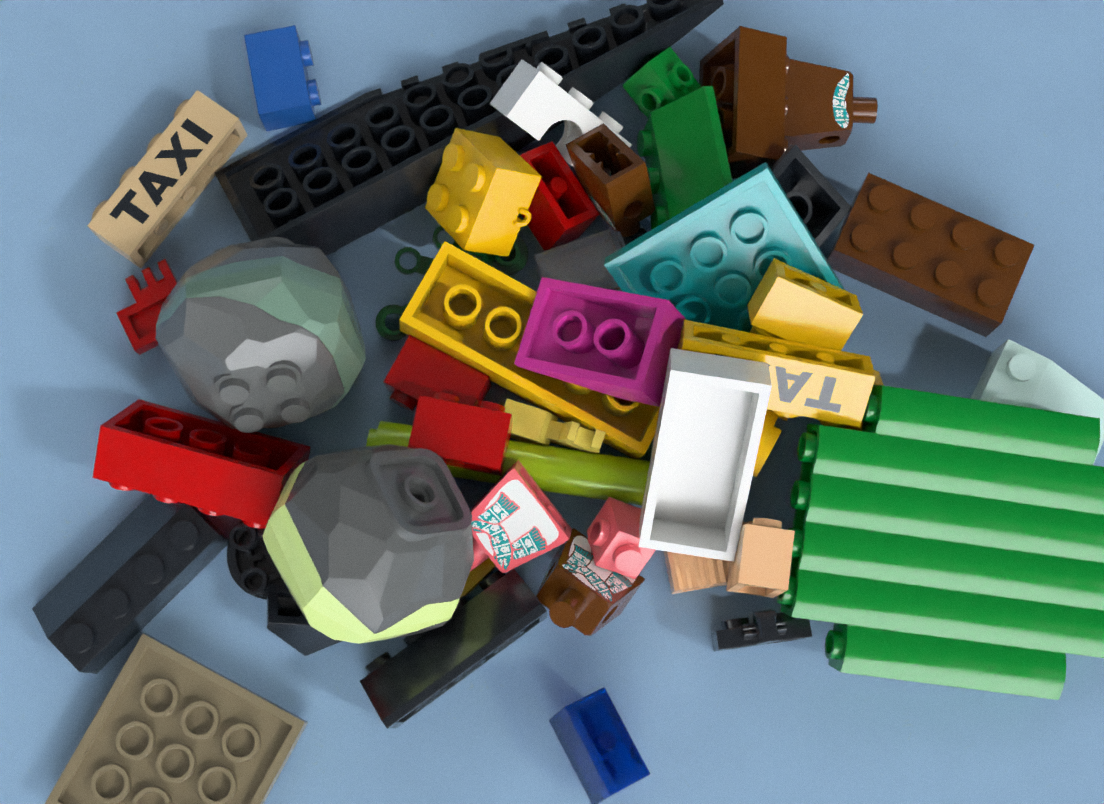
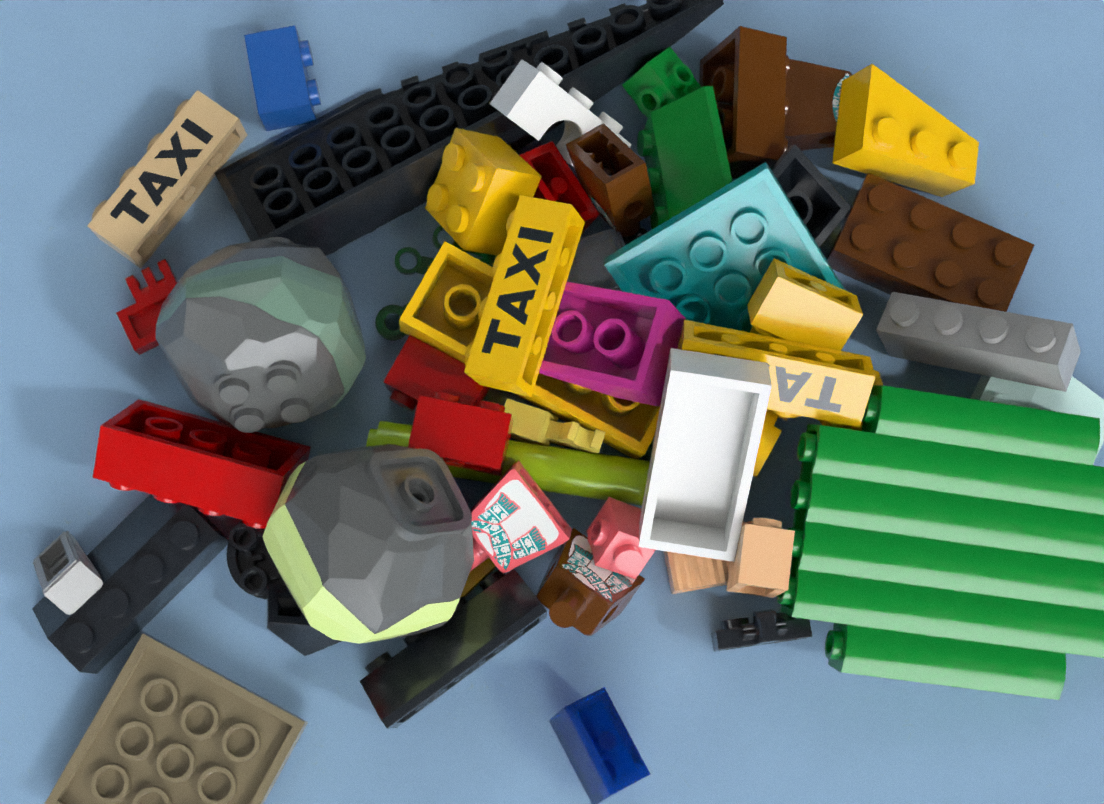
none -> light grey slope [33,531,103,615]
none -> yellow brick [464,195,585,397]
none -> yellow wedge [832,64,979,197]
none -> light grey brick [876,292,1081,392]

